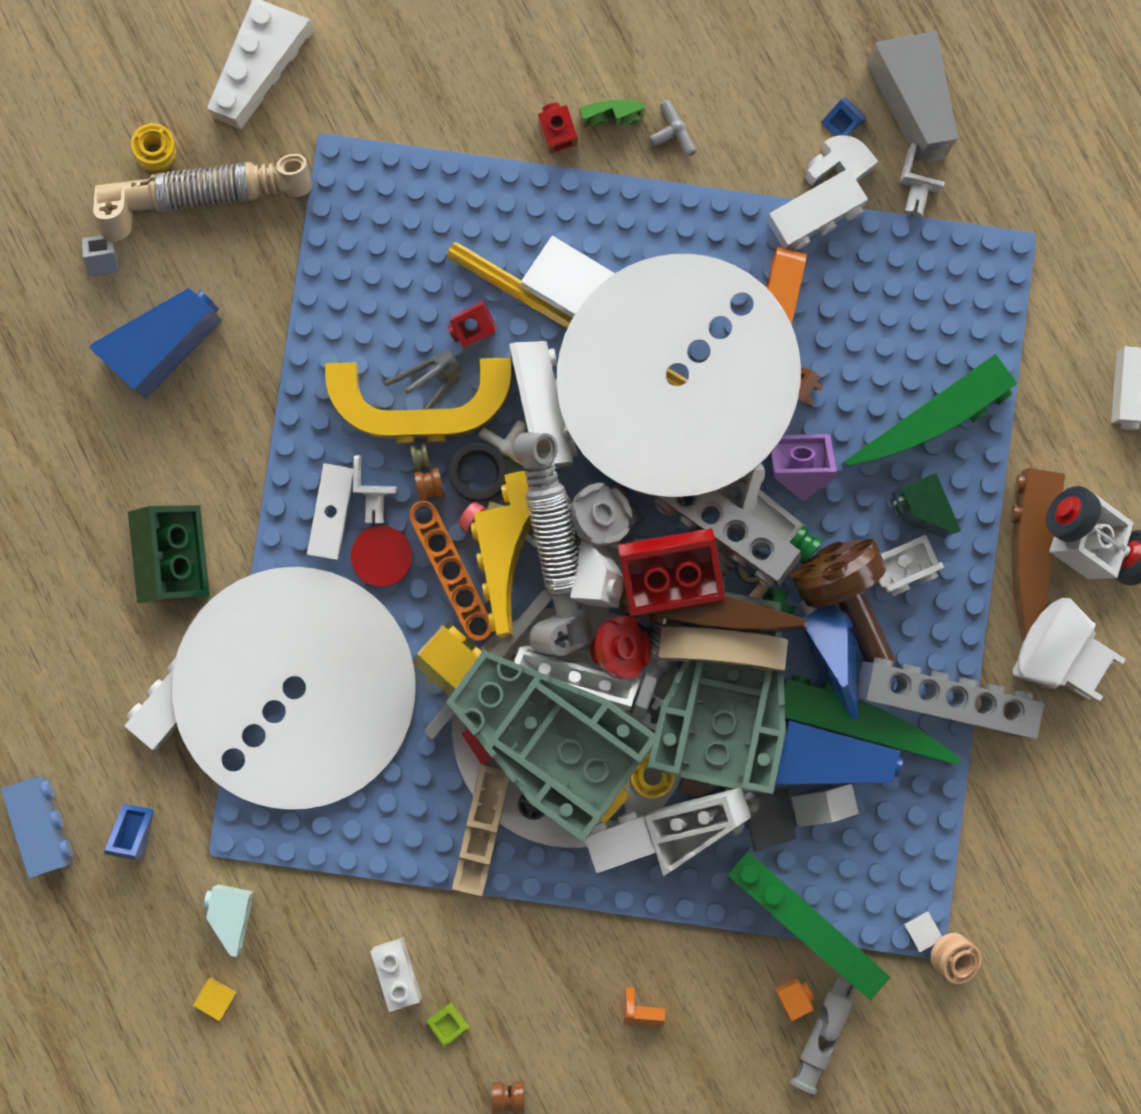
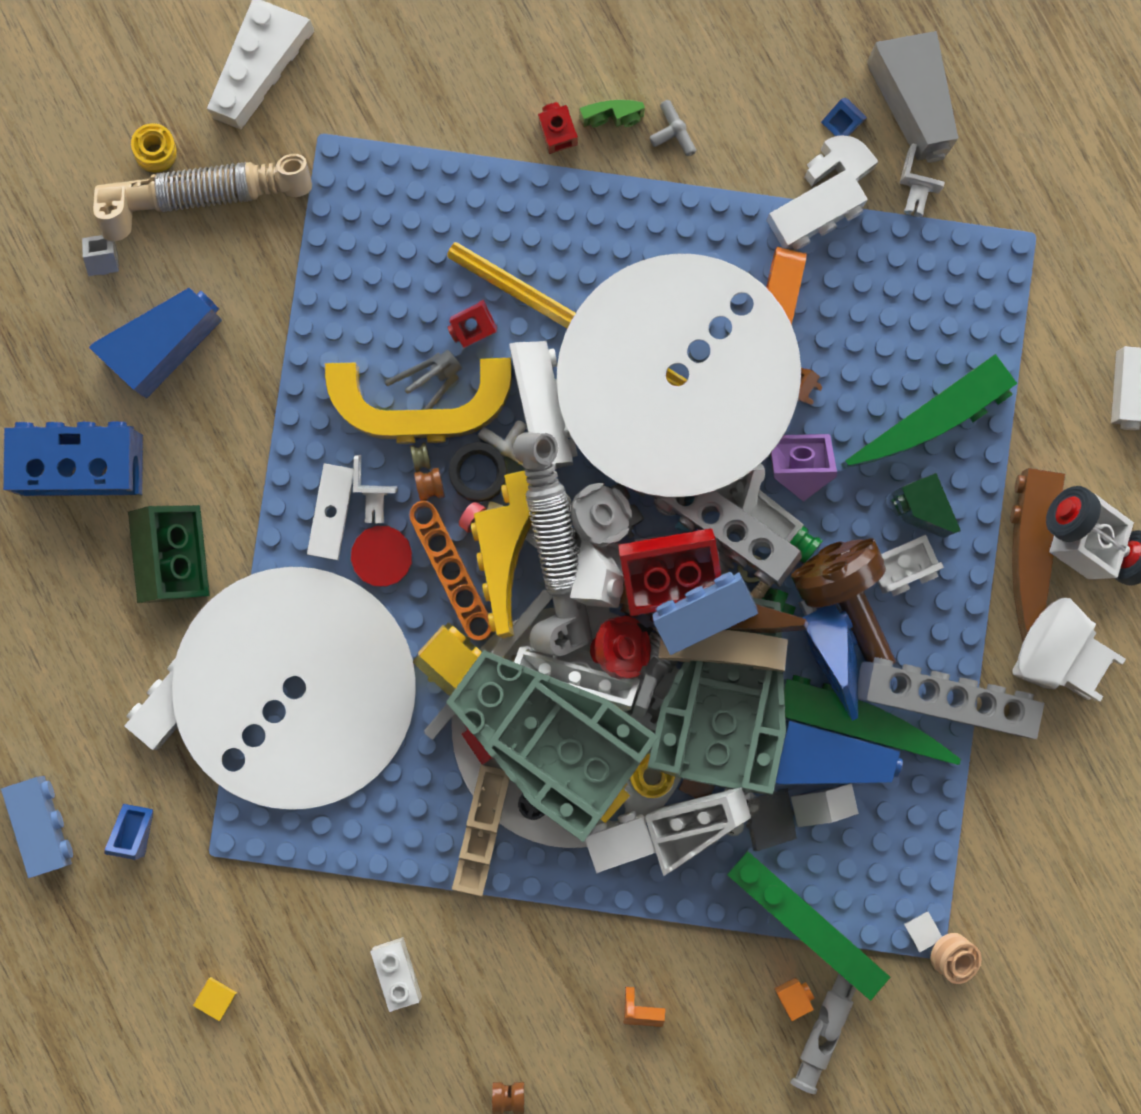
light aqua slope [203,884,254,957] -> none
lime tile [426,1002,469,1047] -> none
white tile [520,236,615,318] -> none
none -> blue piece [3,421,143,496]
none -> medium blue brick [653,572,758,655]

